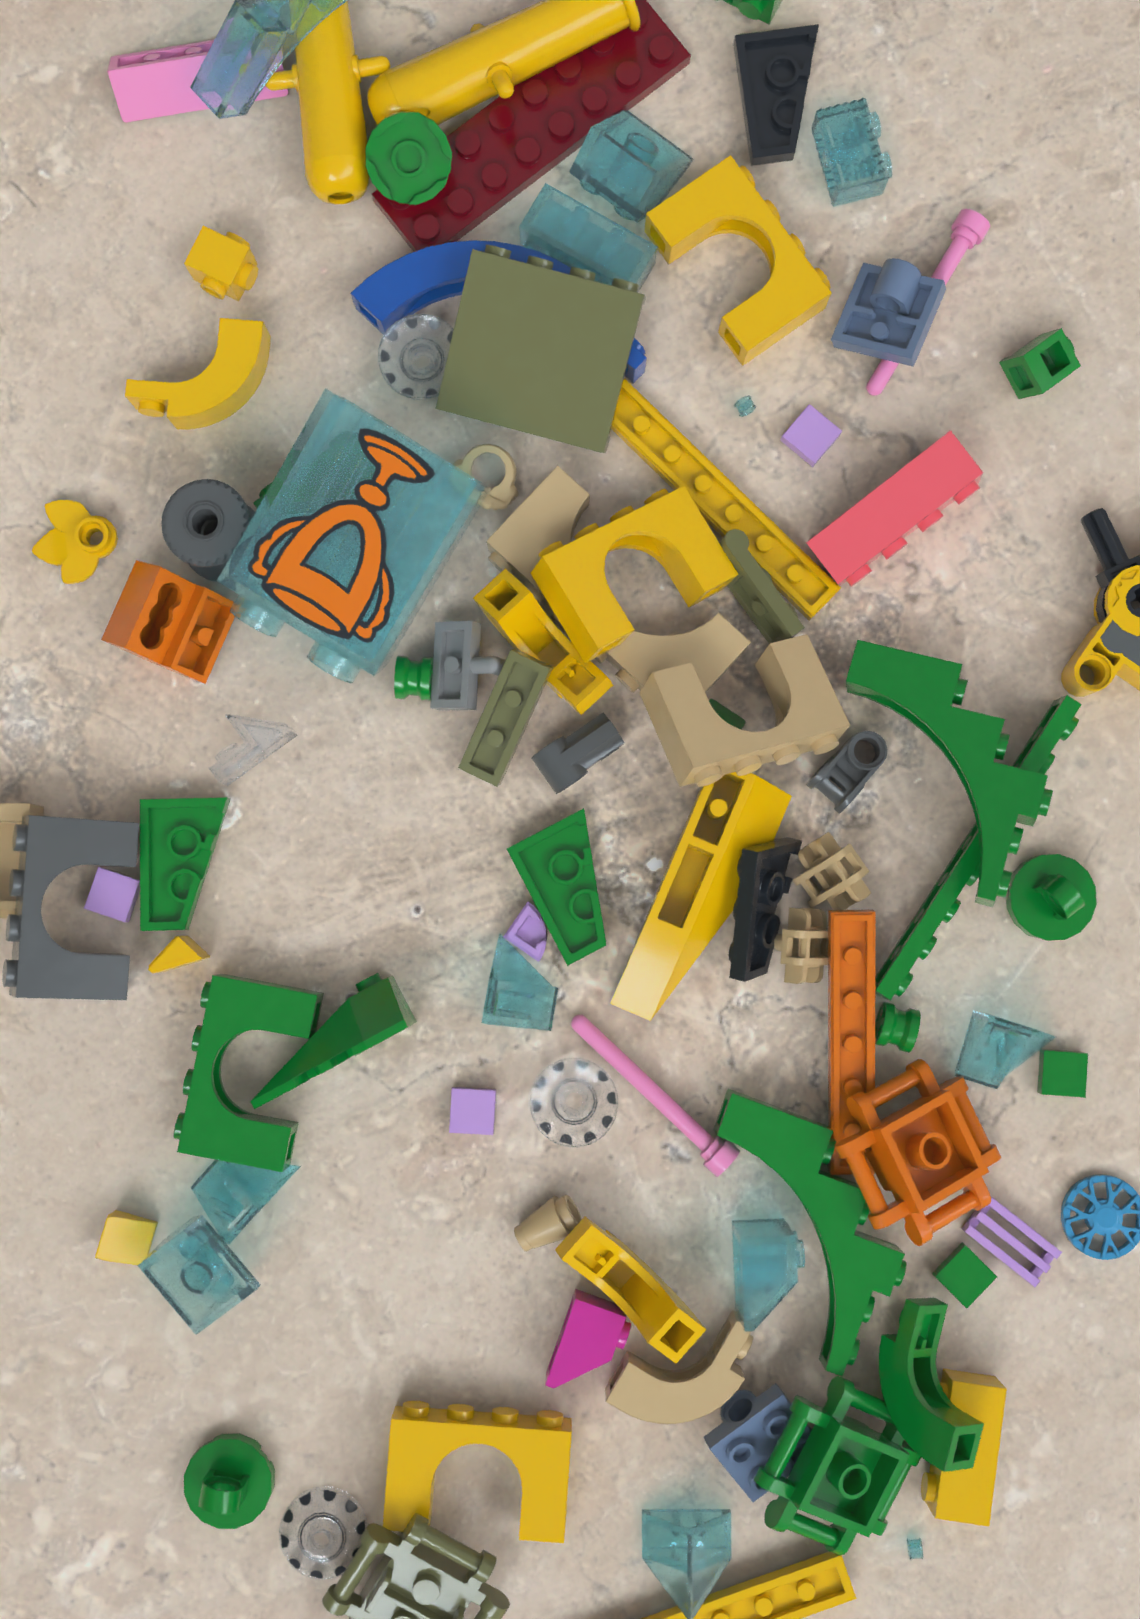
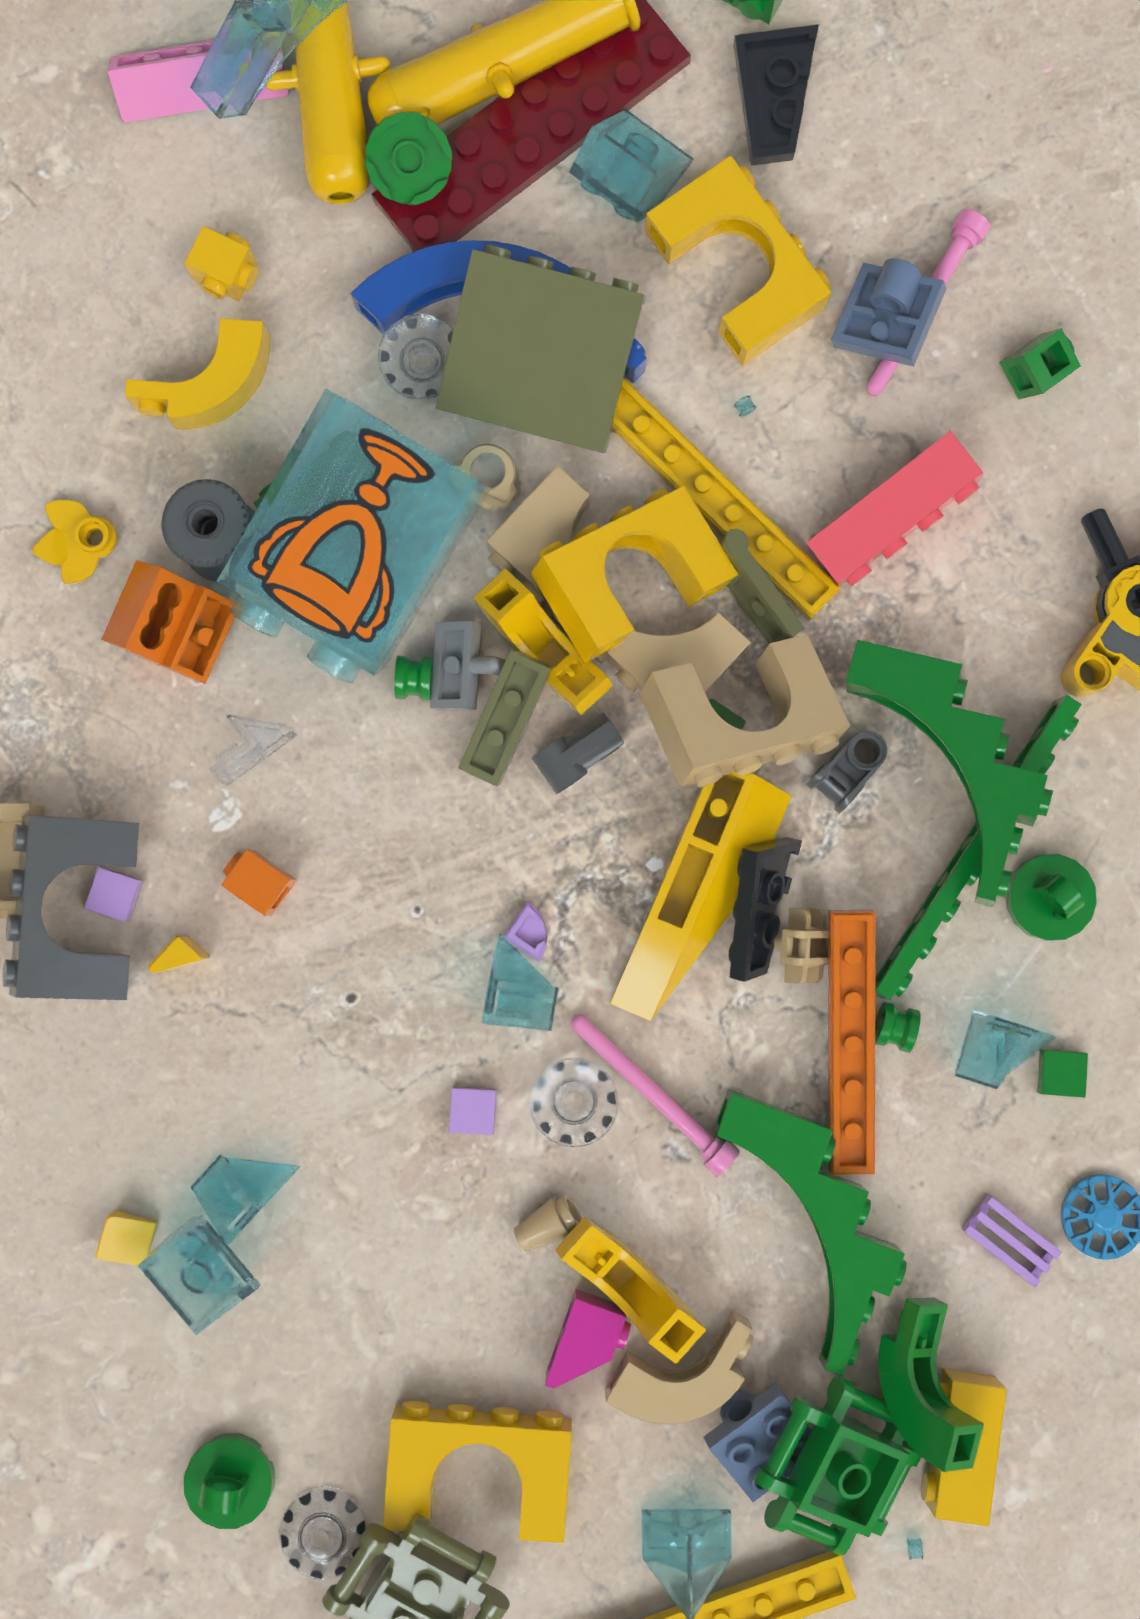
green wing [140,797,231,931] -> none
green arch [174,974,324,1172] -> none
green wedge [250,973,417,1109] -> none
green wing [507,808,606,966] -> none
clear light blue brick [519,183,658,293] -> none
clear light blue slope [731,1218,805,1332] -> none
lavender tile [780,404,842,467] -> none
tan piece [792,832,871,910] -> none
clear light blue brick [811,98,892,207] -> none
orange brick [835,1059,1001,1246] -> none
green tile [932,1242,997,1309] -> none
none -> orange brick [221,849,297,916]

